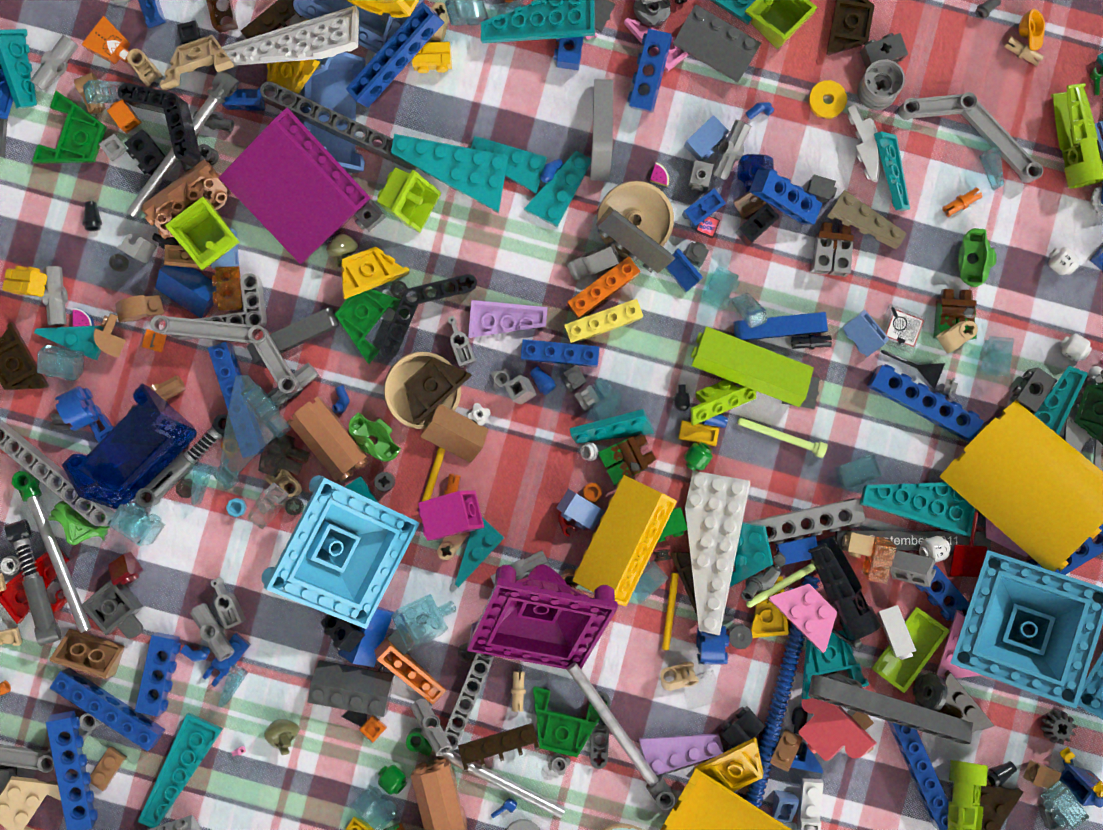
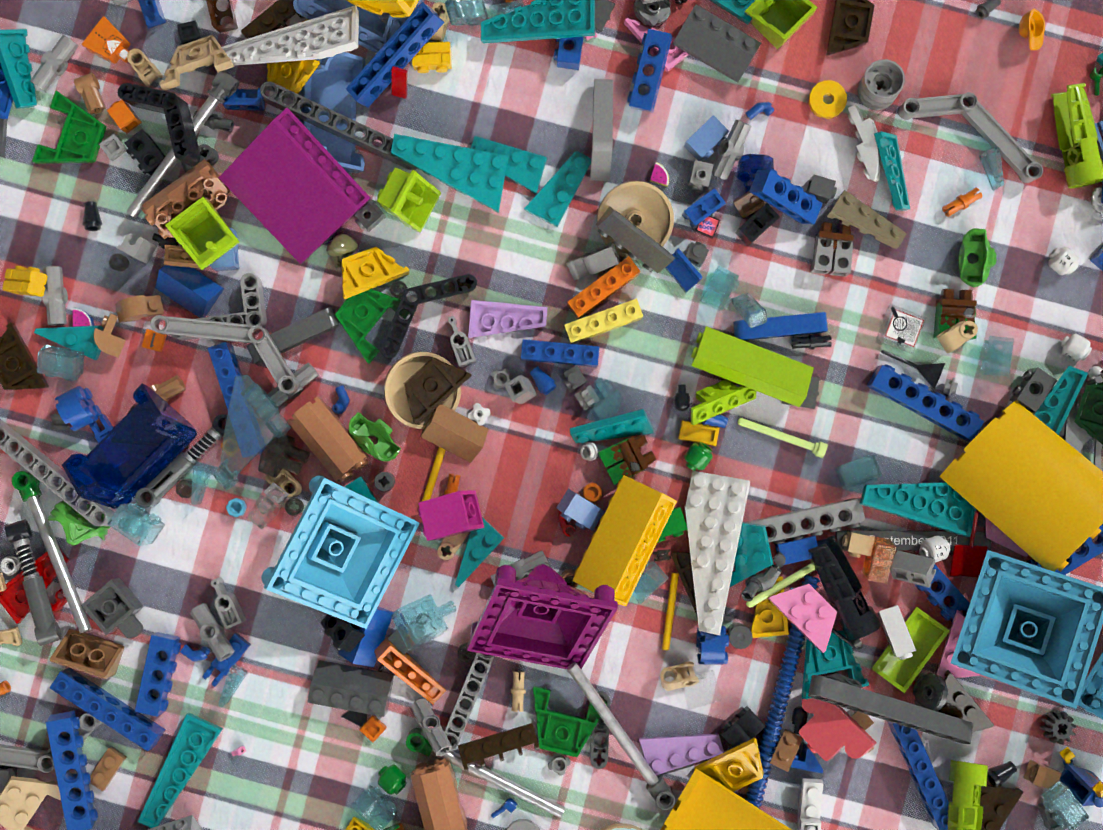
clear light blue slope [83,80,124,104] -> none
dark red slope [108,552,144,585] -> none
clear orange brick [212,266,242,310] -> none
olive piece [264,719,300,755] -> none
blue arm [540,159,563,183] -> none
medium blue slope [772,790,799,823] -> none
medium blue brick [842,309,889,357] -> none
dark grey brick [860,33,908,70] -> none
tan pin [1004,36,1044,67] -> none
none -> red piece [392,66,408,99]

